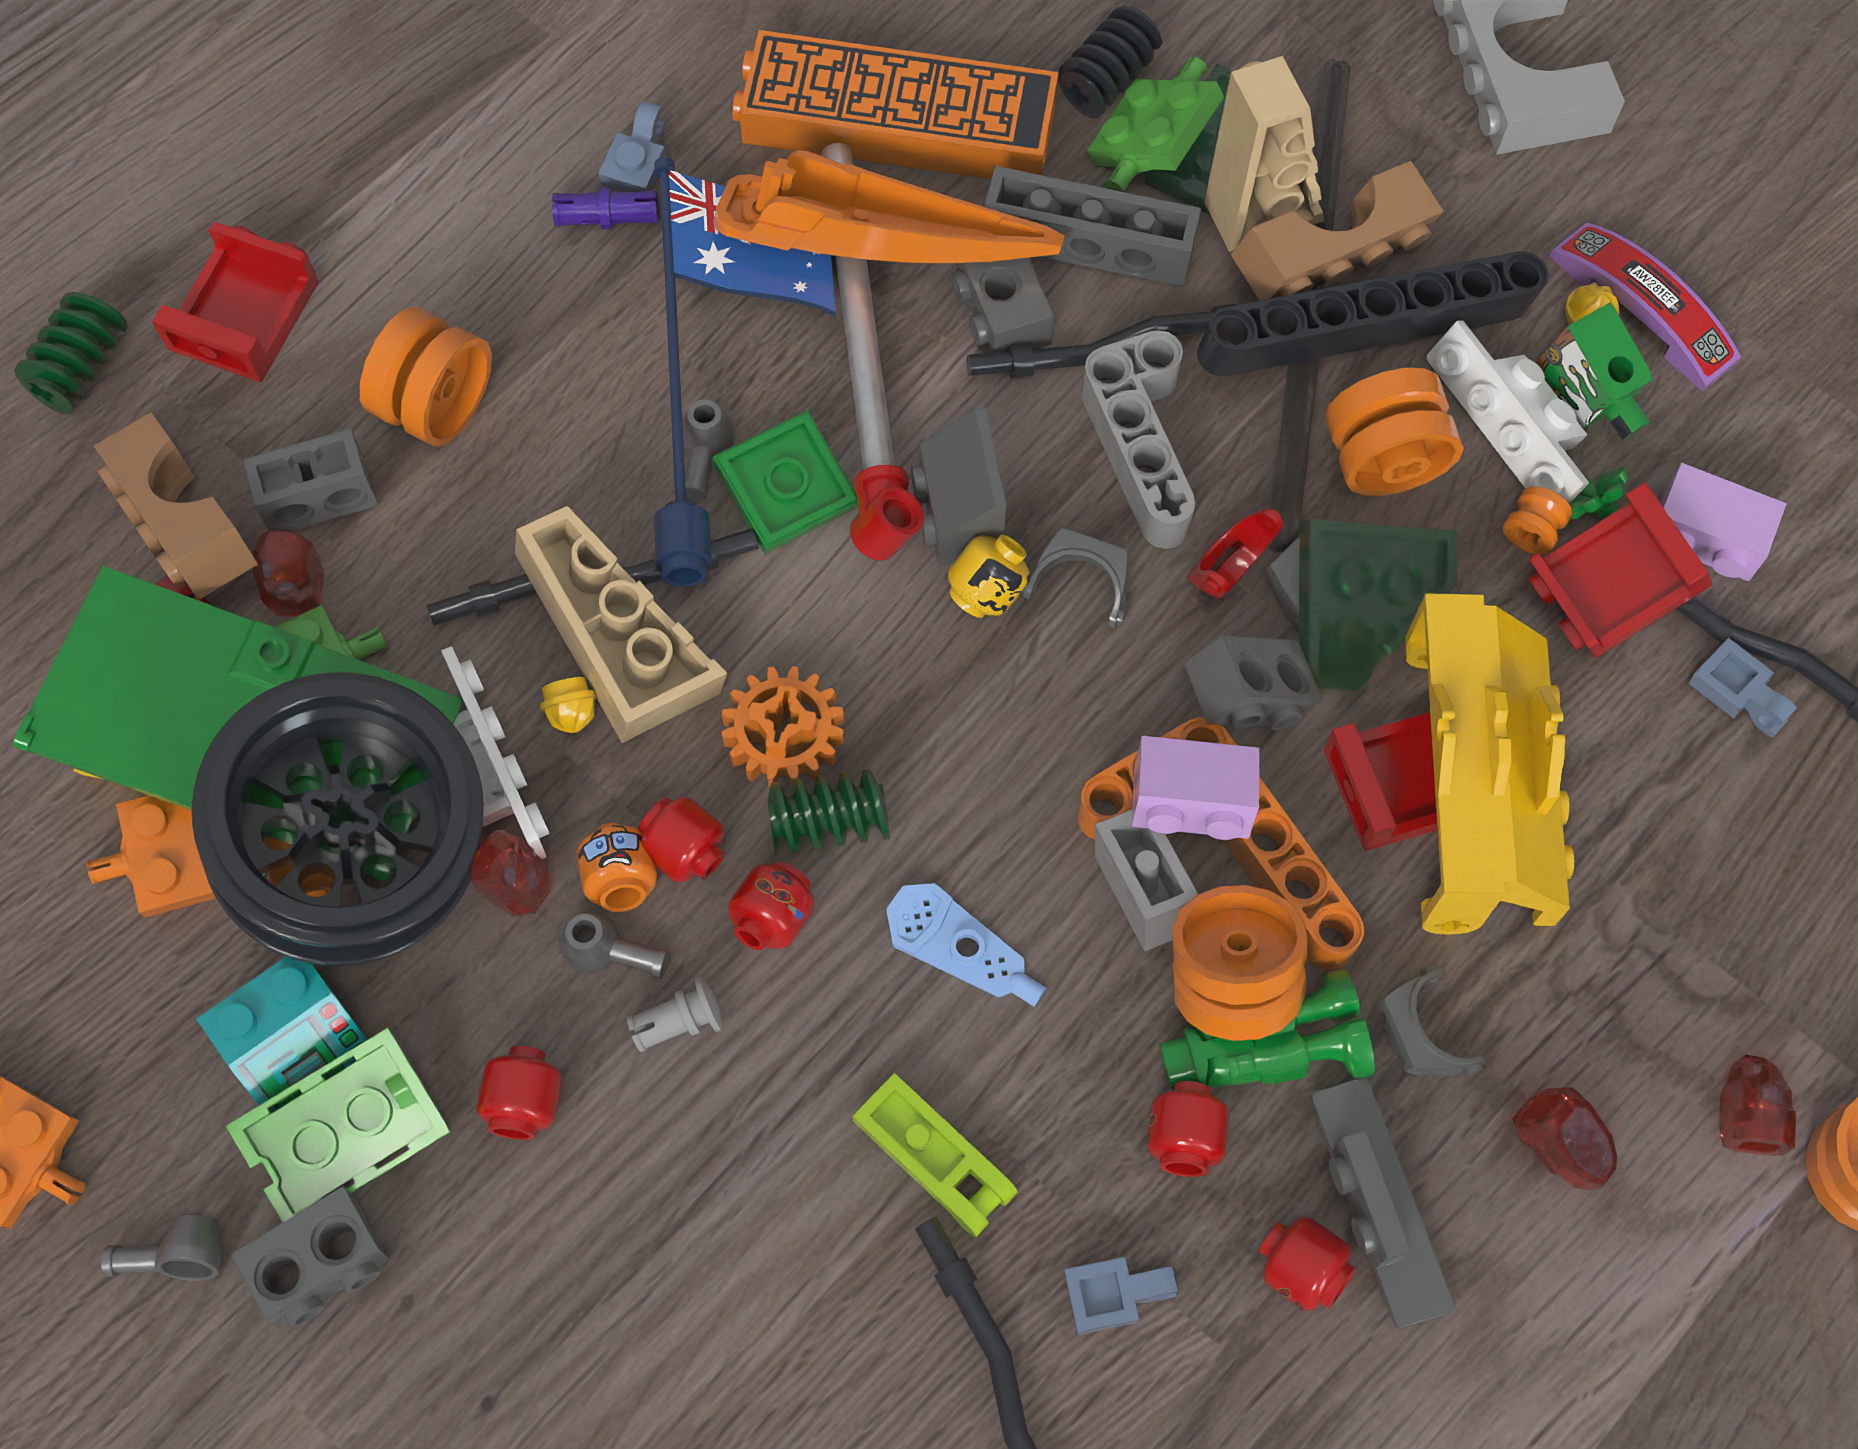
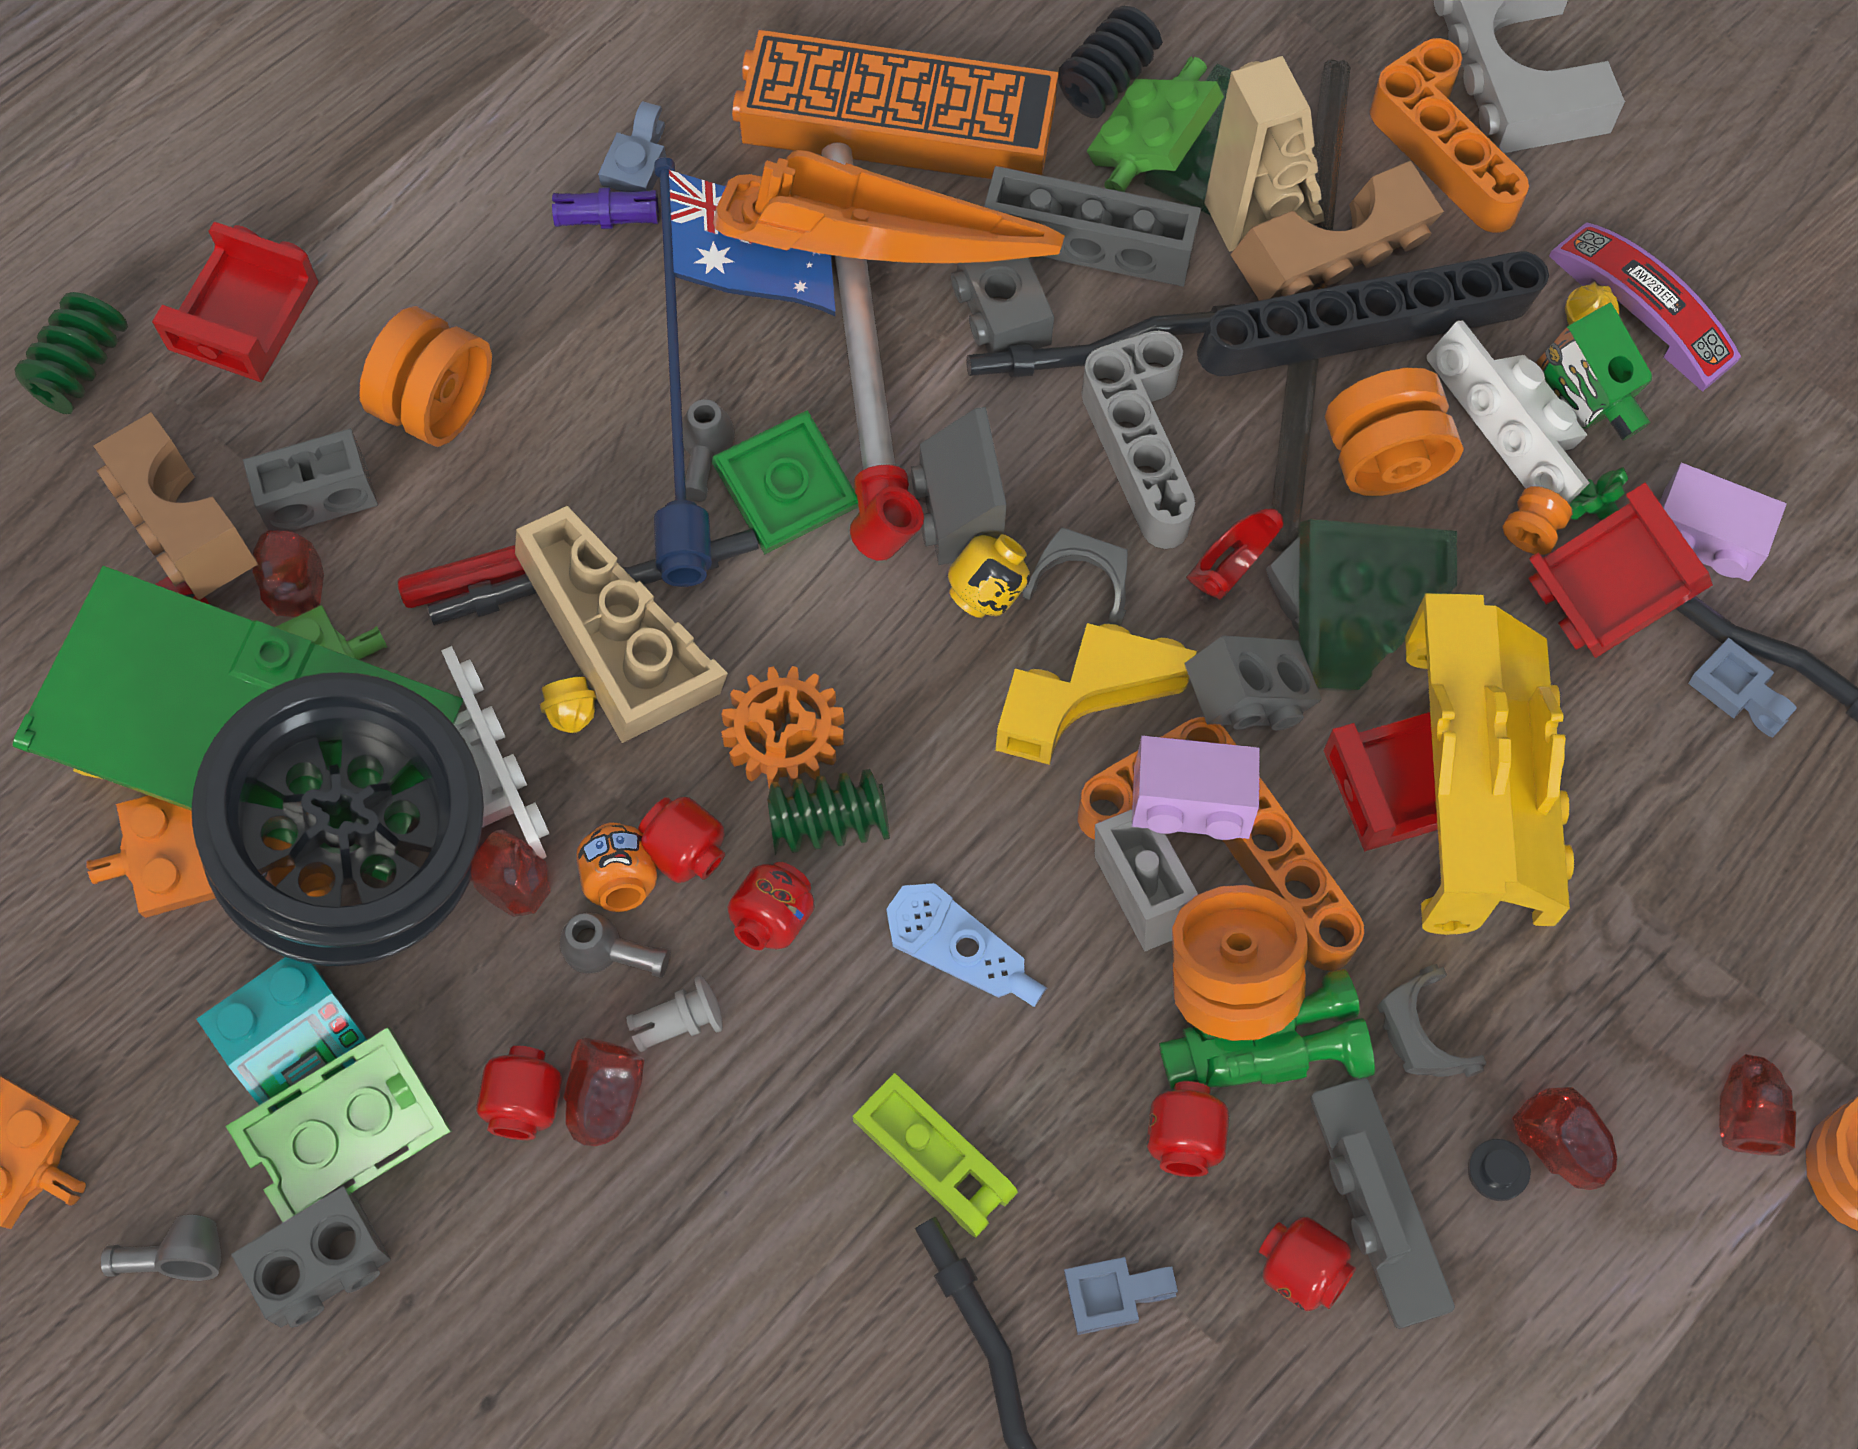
none -> red axle [398,545,526,608]
none -> rock [563,1038,644,1146]
none -> yellow arch [995,623,1197,765]
none -> orange beam [1370,38,1529,233]
none -> black plate [1468,1139,1531,1201]

